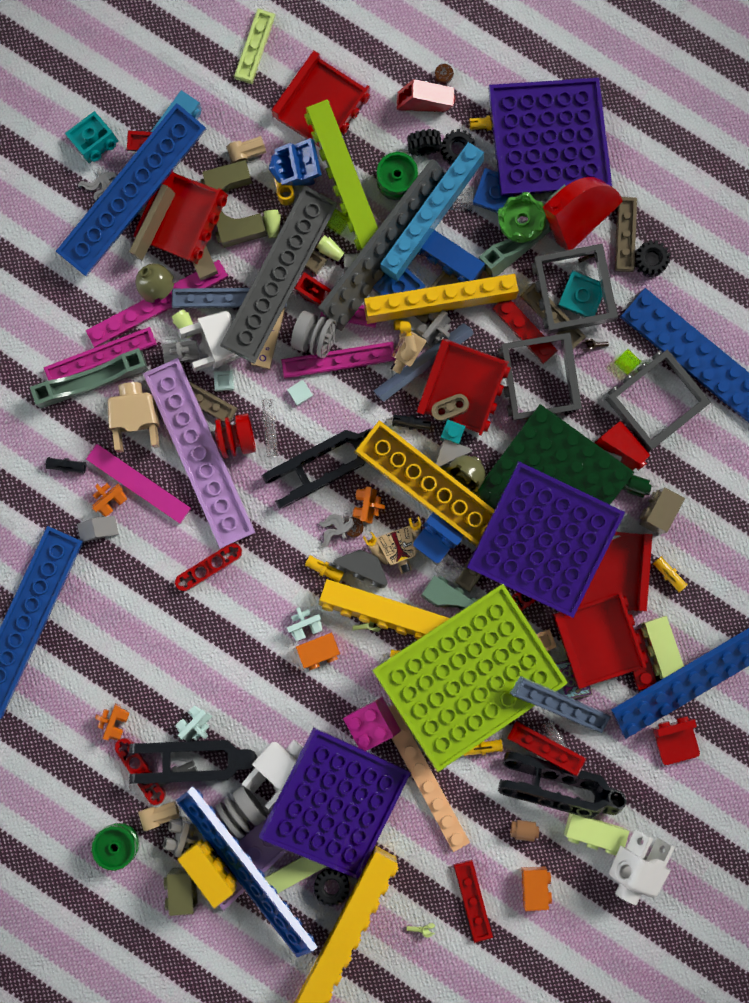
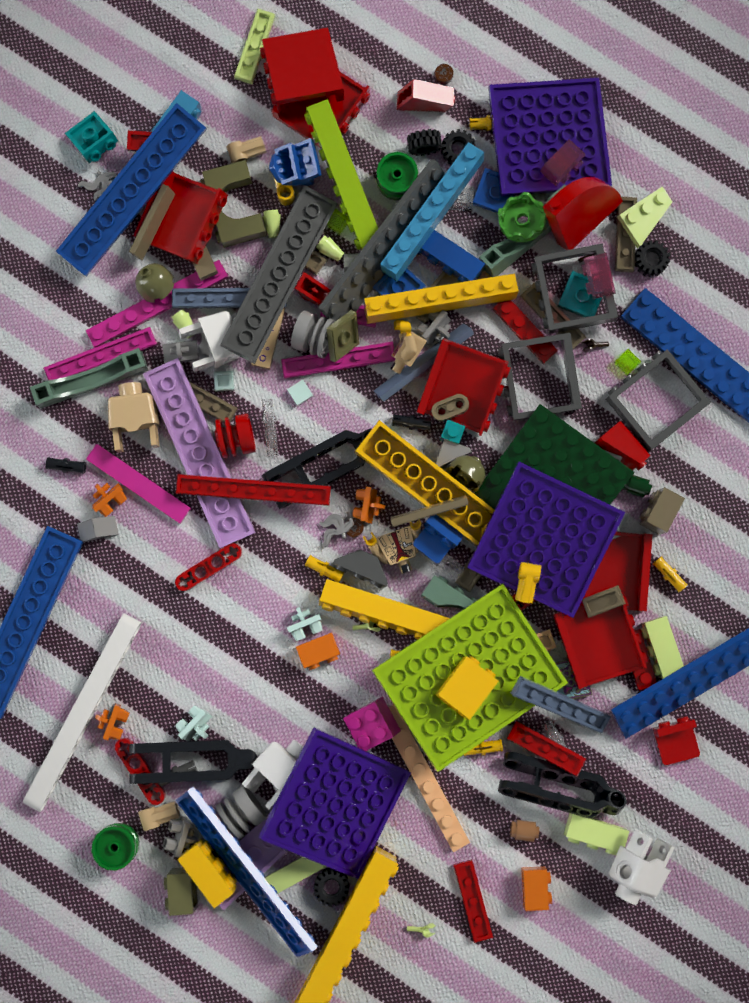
none -> white beam [23,613,142,812]
none -> red tile [176,474,331,506]
none -> red panel [260,27,344,112]
none -> olive tile [326,310,359,362]
none -> dark tan tile [391,495,469,527]
none -> yellow brick [435,656,498,720]
none -> yellow piece [515,562,541,603]
none -> clear pink brick [540,139,586,187]
none -> clear pink brick [581,252,616,299]
none -> dark tan tile [582,585,626,618]
none -> yellowish green wing [617,186,672,248]

